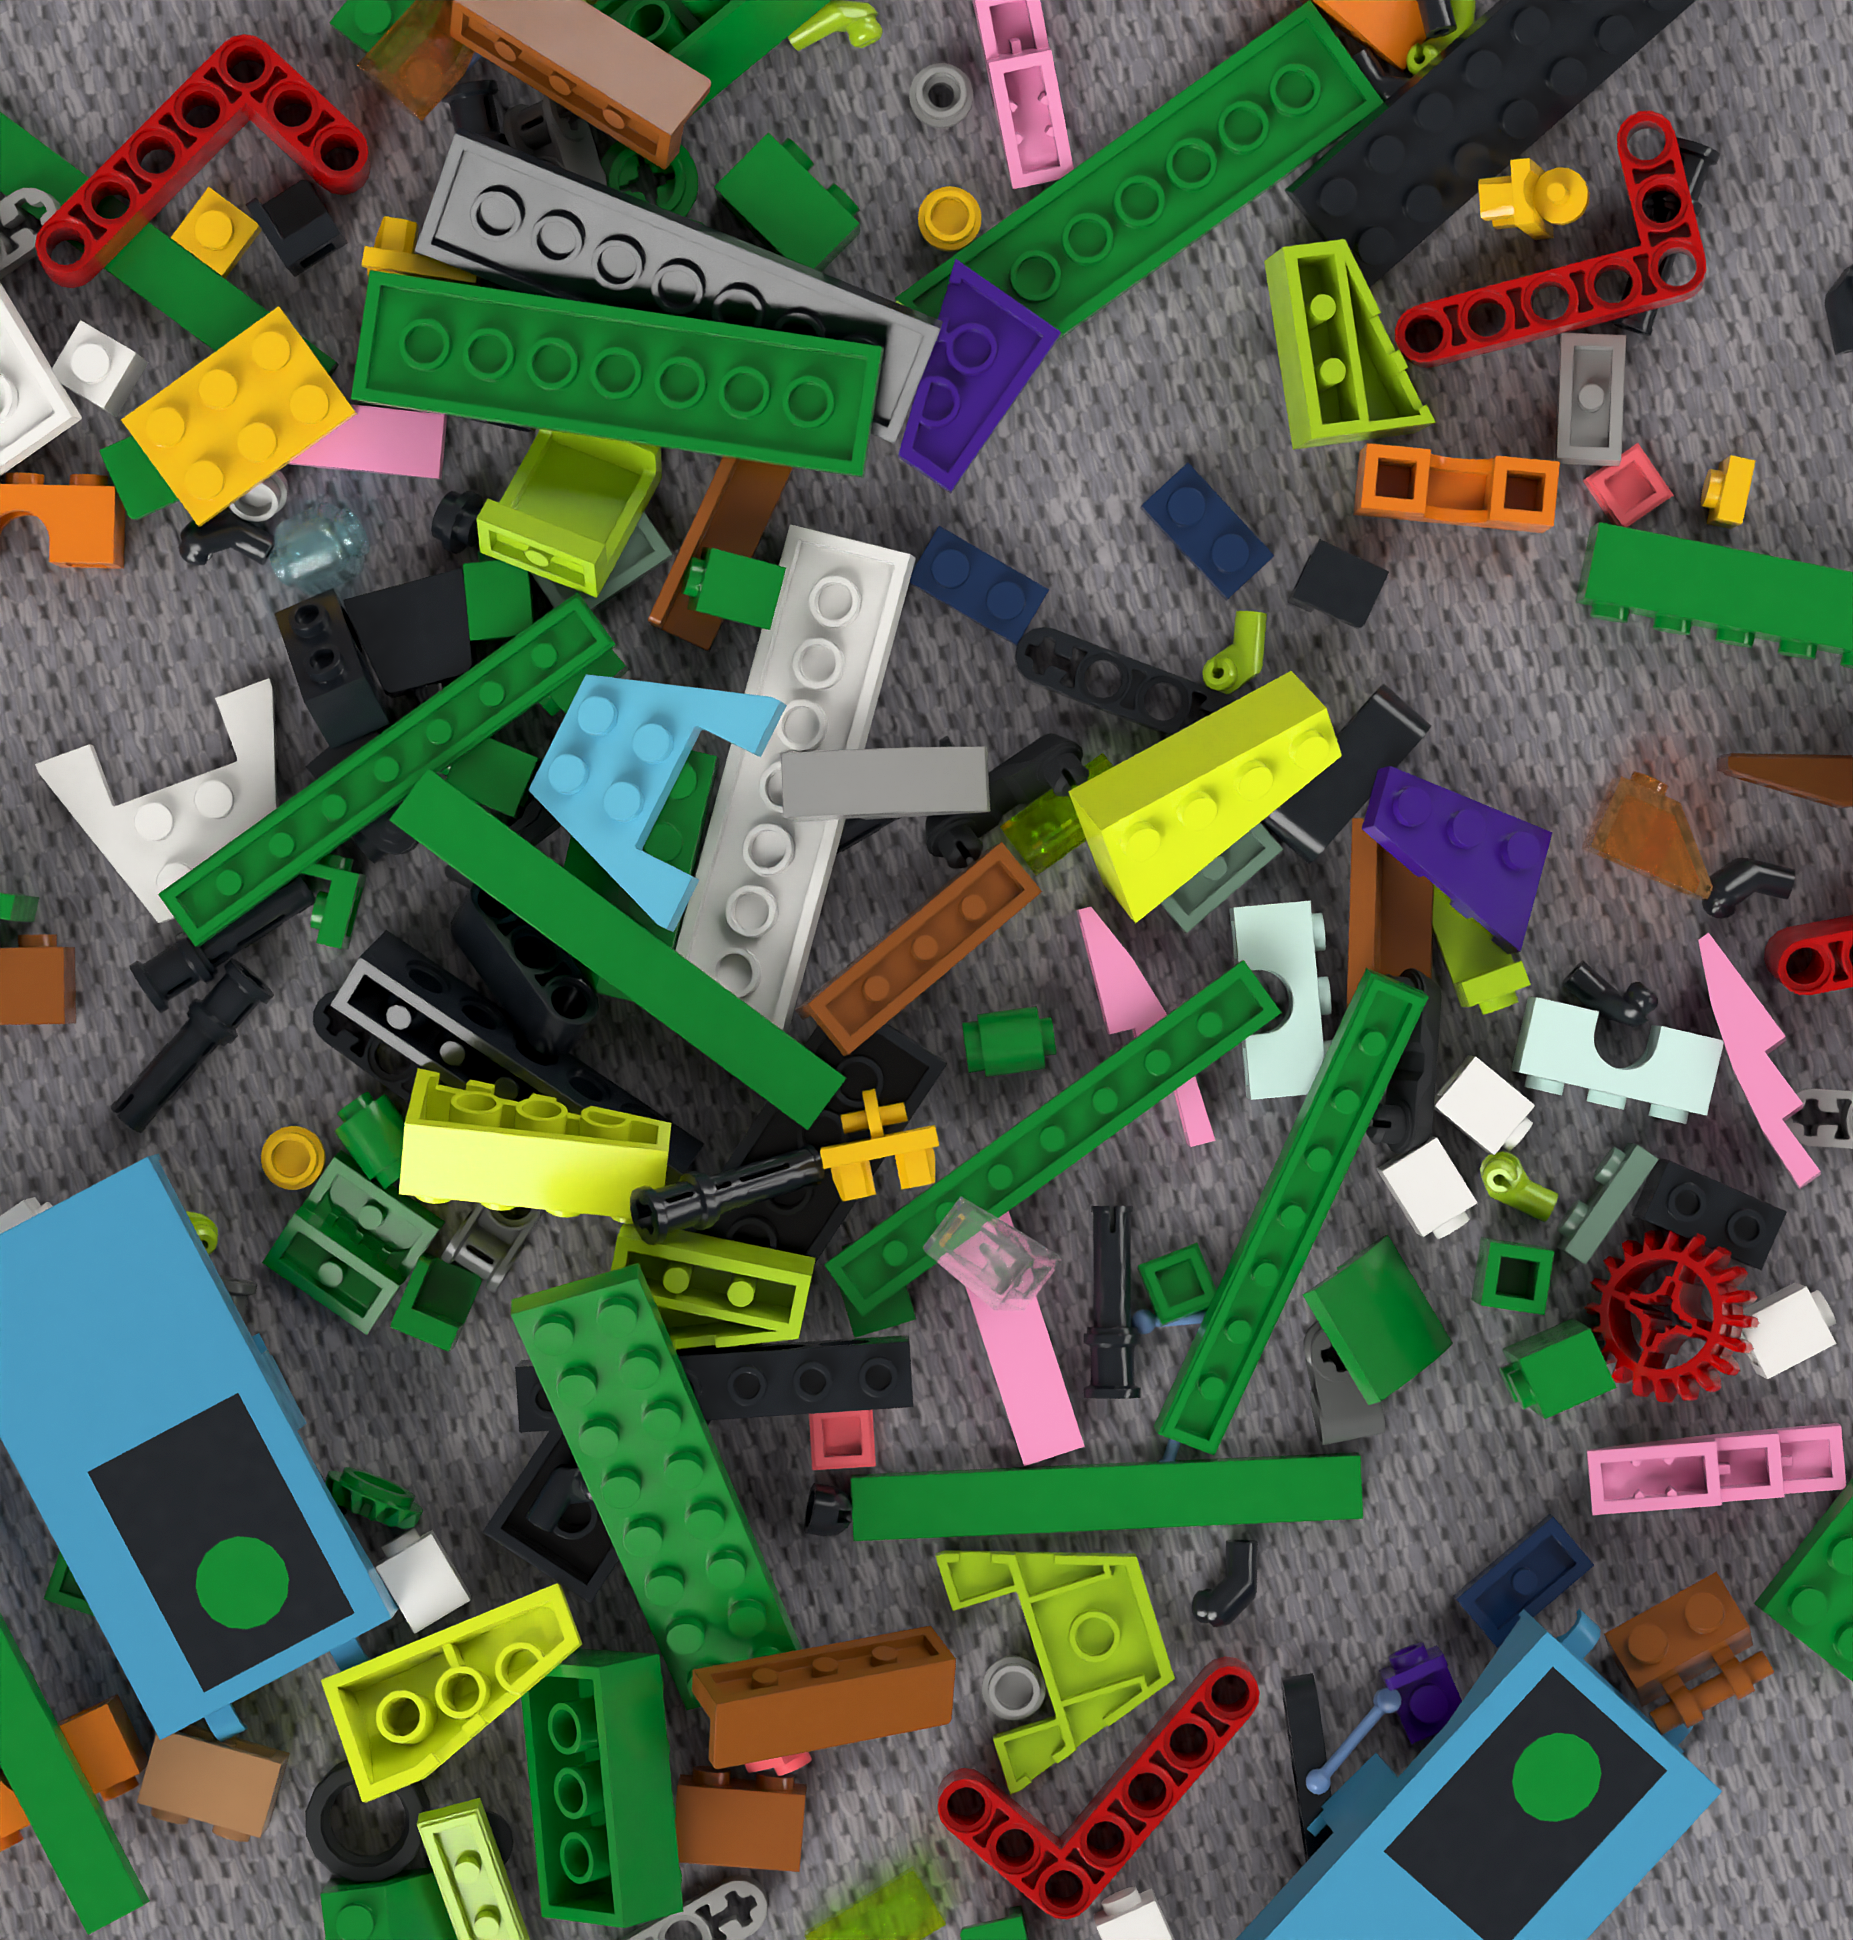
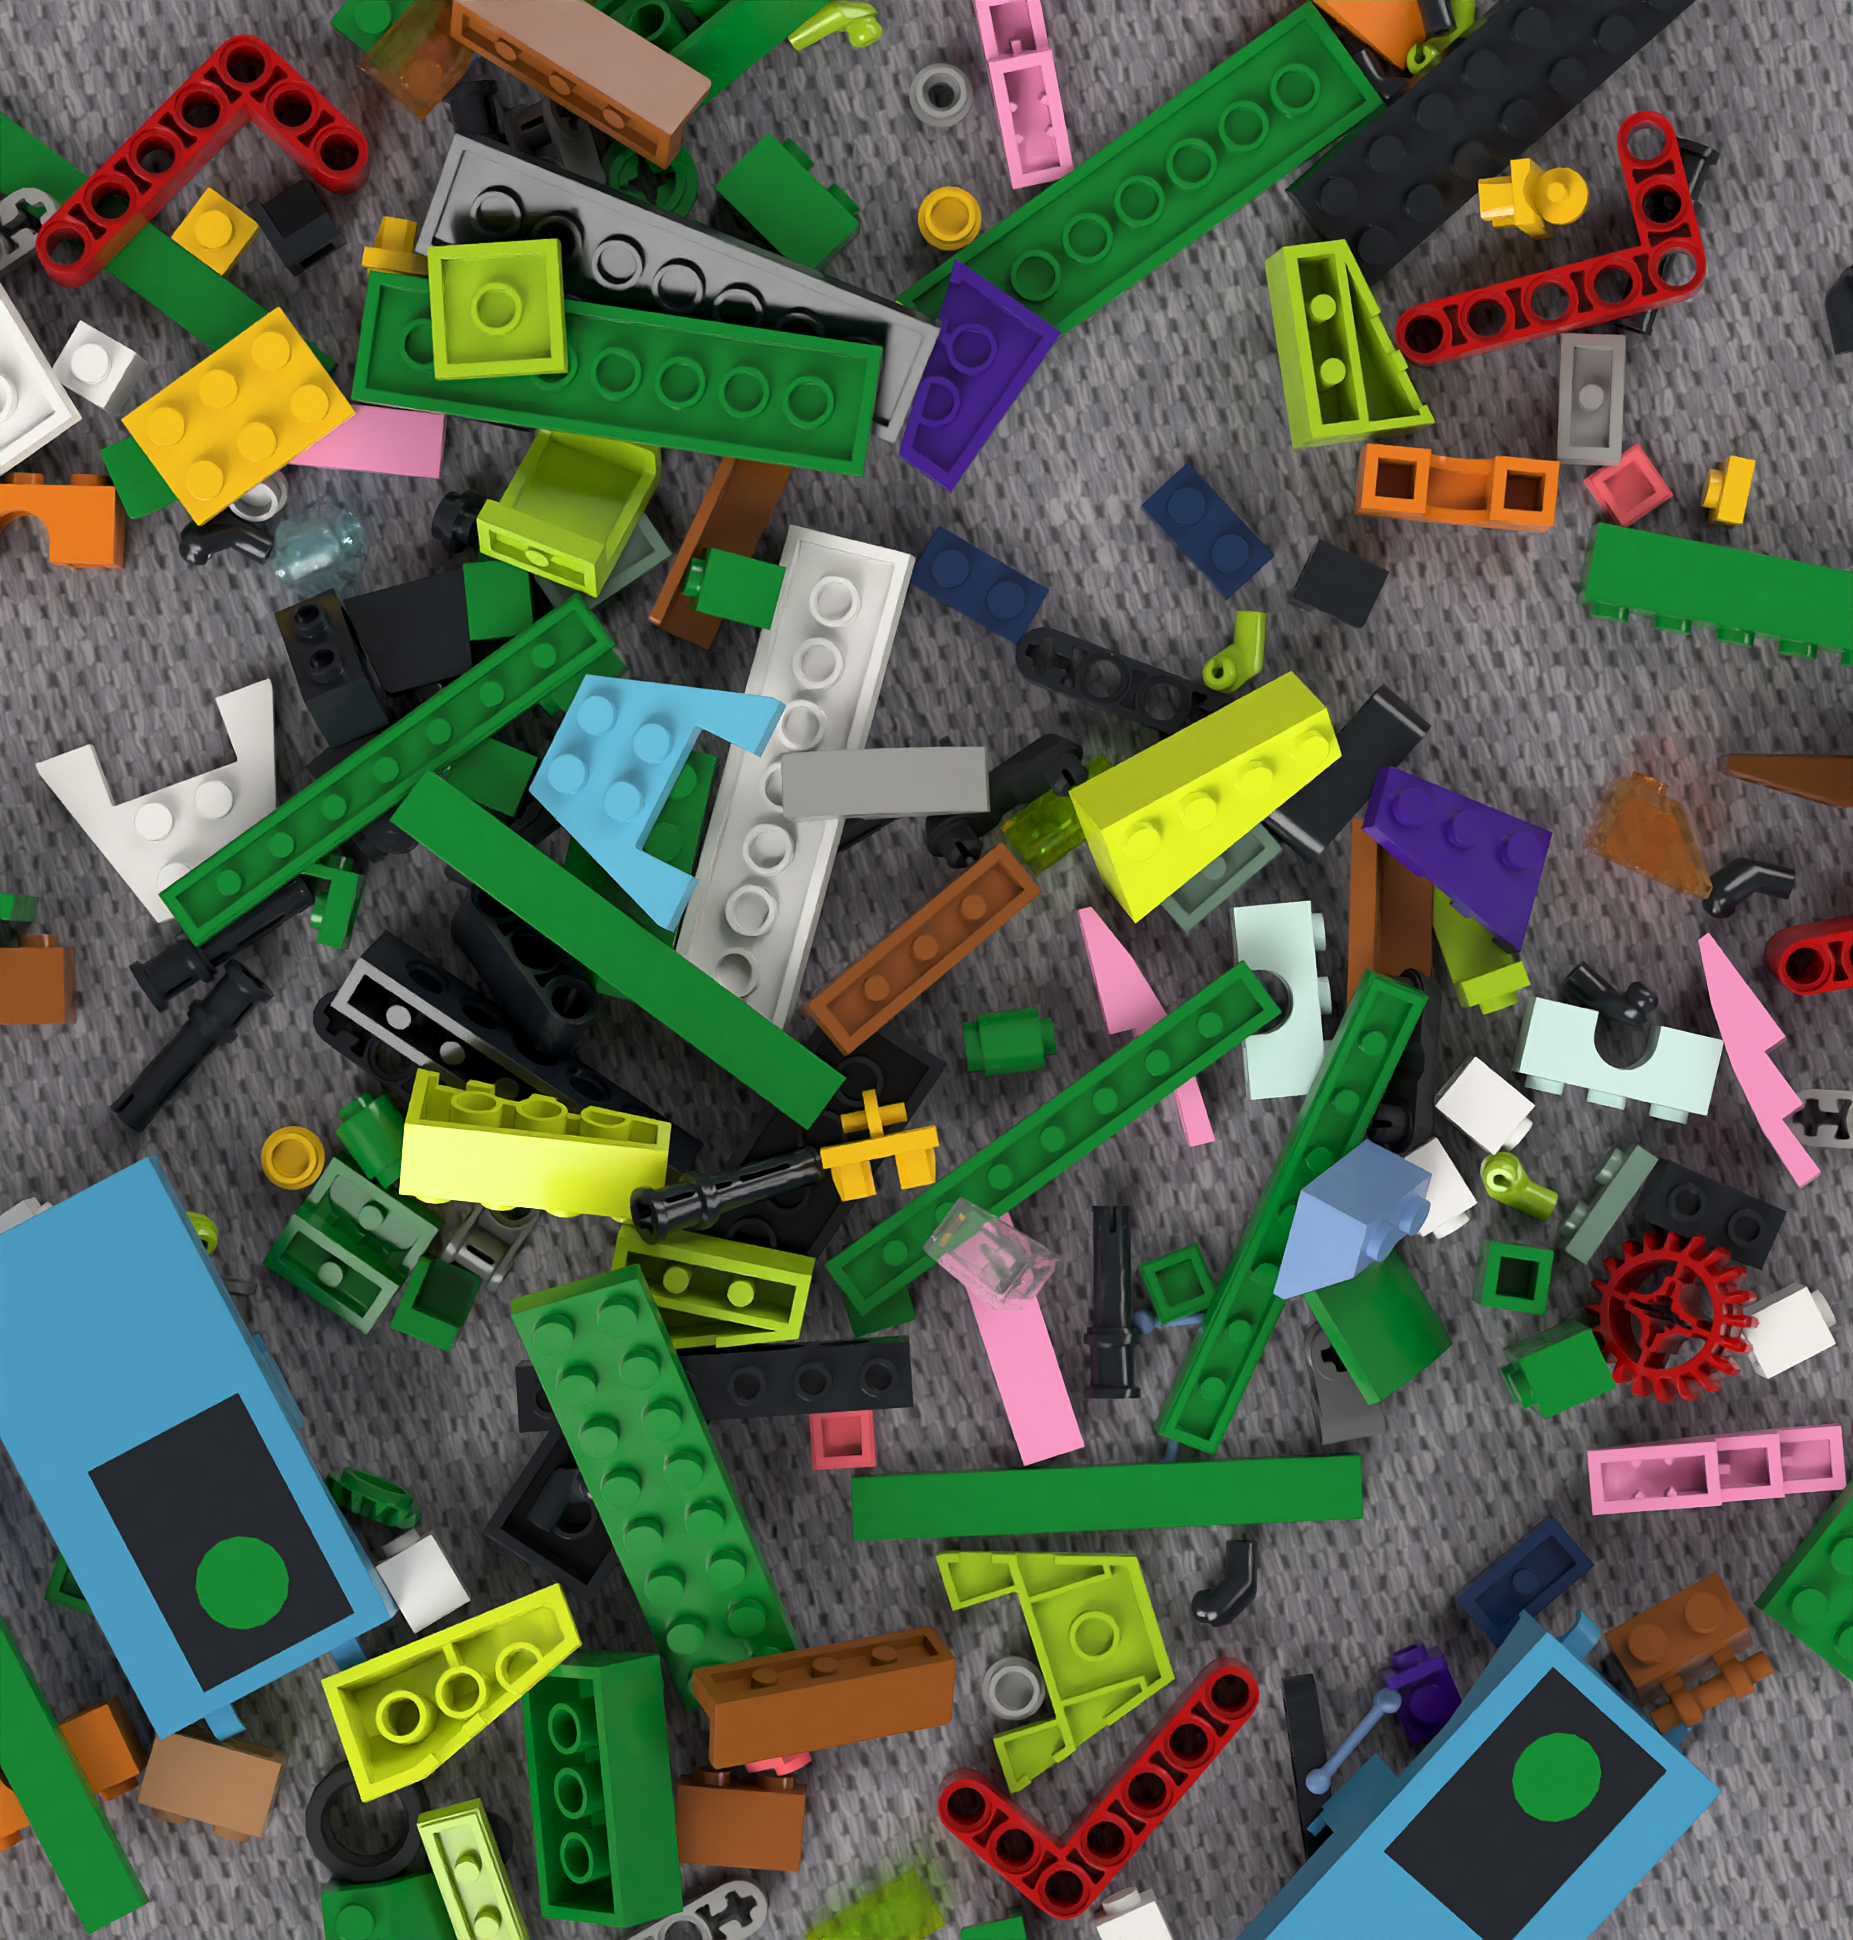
black hinge [804,1483,853,1537] -> none
none -> lime plate [427,238,568,381]
none -> medium blue slope [1273,1139,1432,1299]

